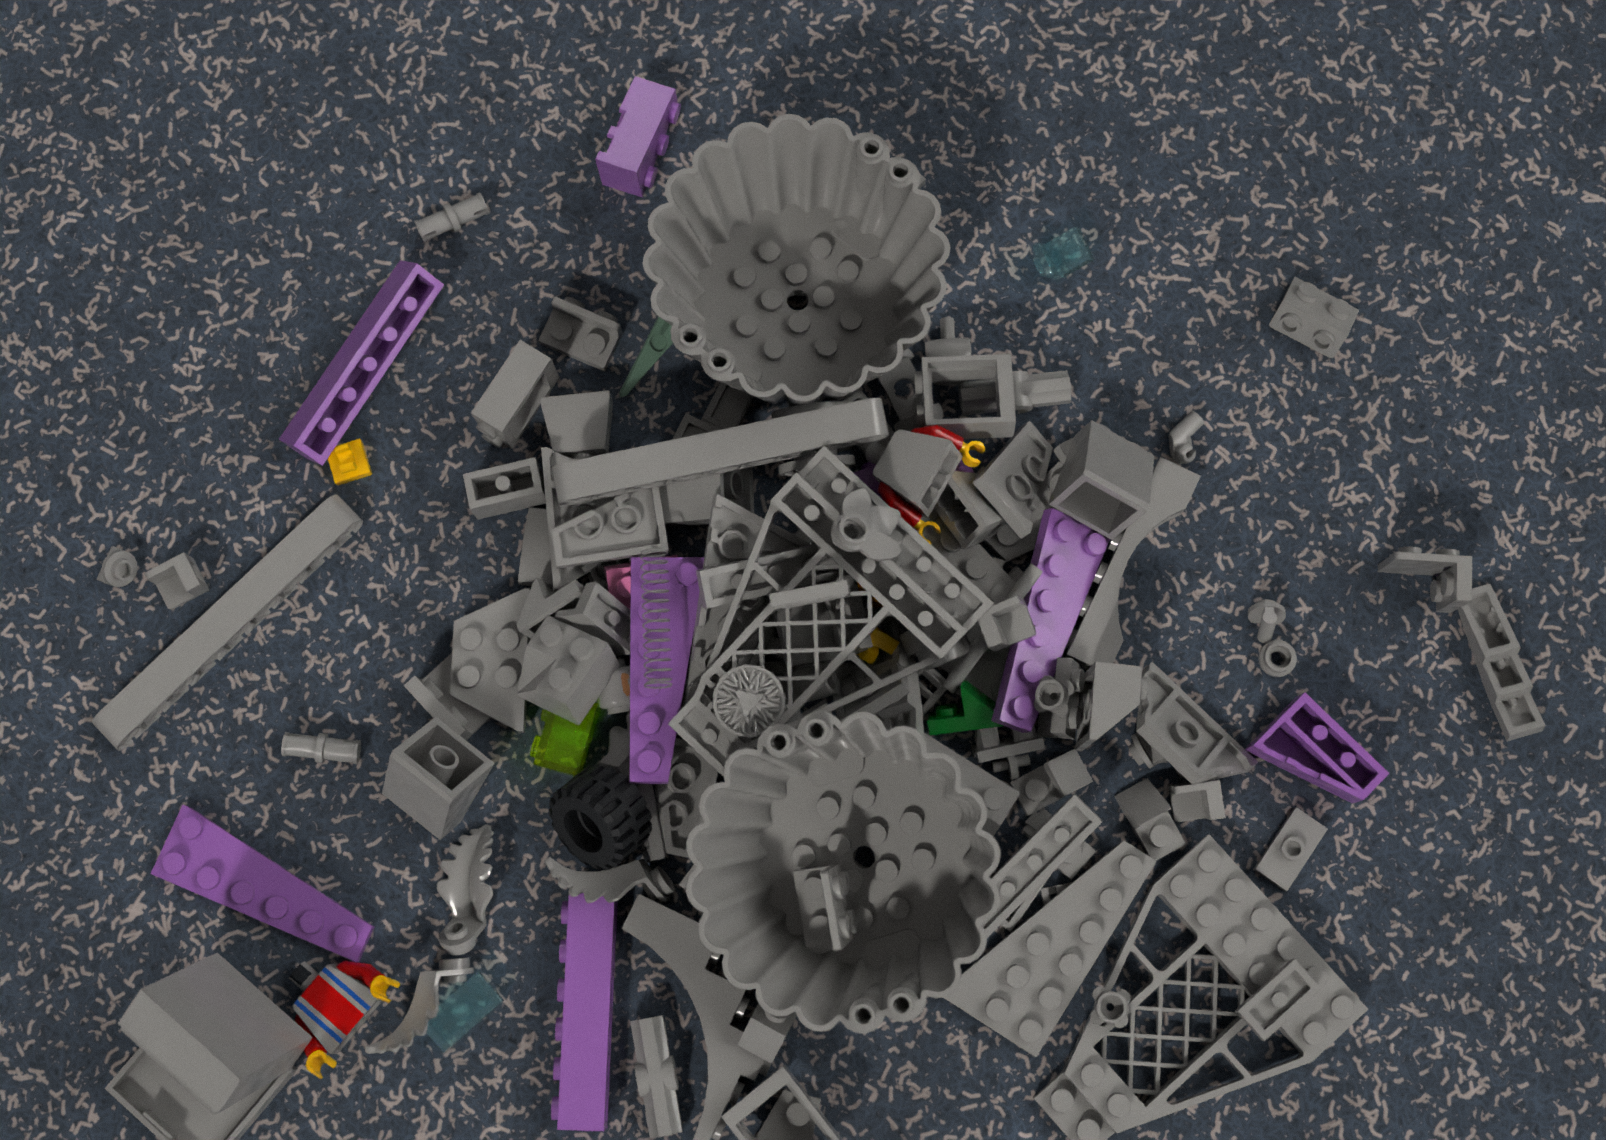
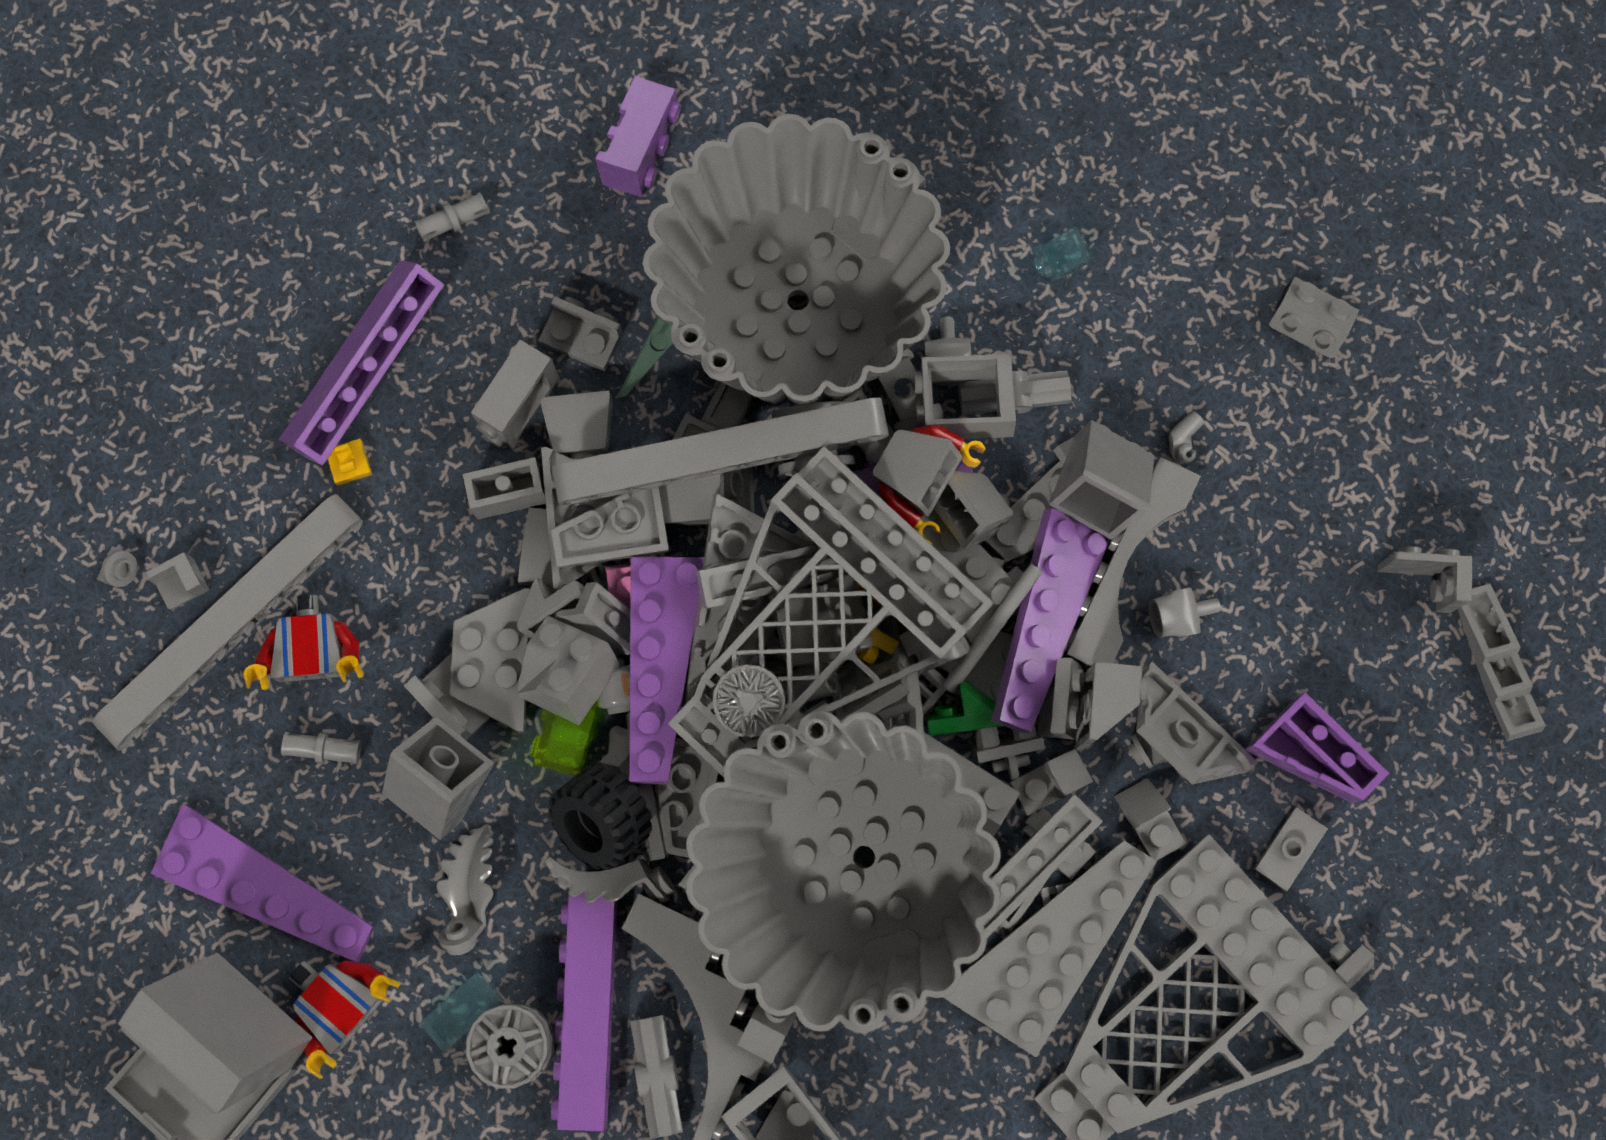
light grey plant [365,958,474,1054] -> none
light grey piece [640,548,672,689] -> none
light grey tile [769,579,851,610] -> none
light grey bracket [793,863,857,951] -> none
light grey plate [831,488,901,561] -> none
light grey wing [972,420,1053,538] -> none
light grey panel [978,596,1036,652] -> none
light grey plate [1034,675,1075,718] -> none
light grey plate [1090,986,1131,1028] -> none
light grey panel [1168,779,1226,822] -> none
light grey plate [1235,959,1322,1041] -> none
light grey plate [1248,599,1286,643] -> none
light grey plate [1258,640,1297,677] -> none
none -> torso [243,595,364,690]
none -> light grey wheel [466,1004,555,1088]
none -> light grey piece [1148,587,1221,637]
none -> light grey tile [1329,941,1374,989]

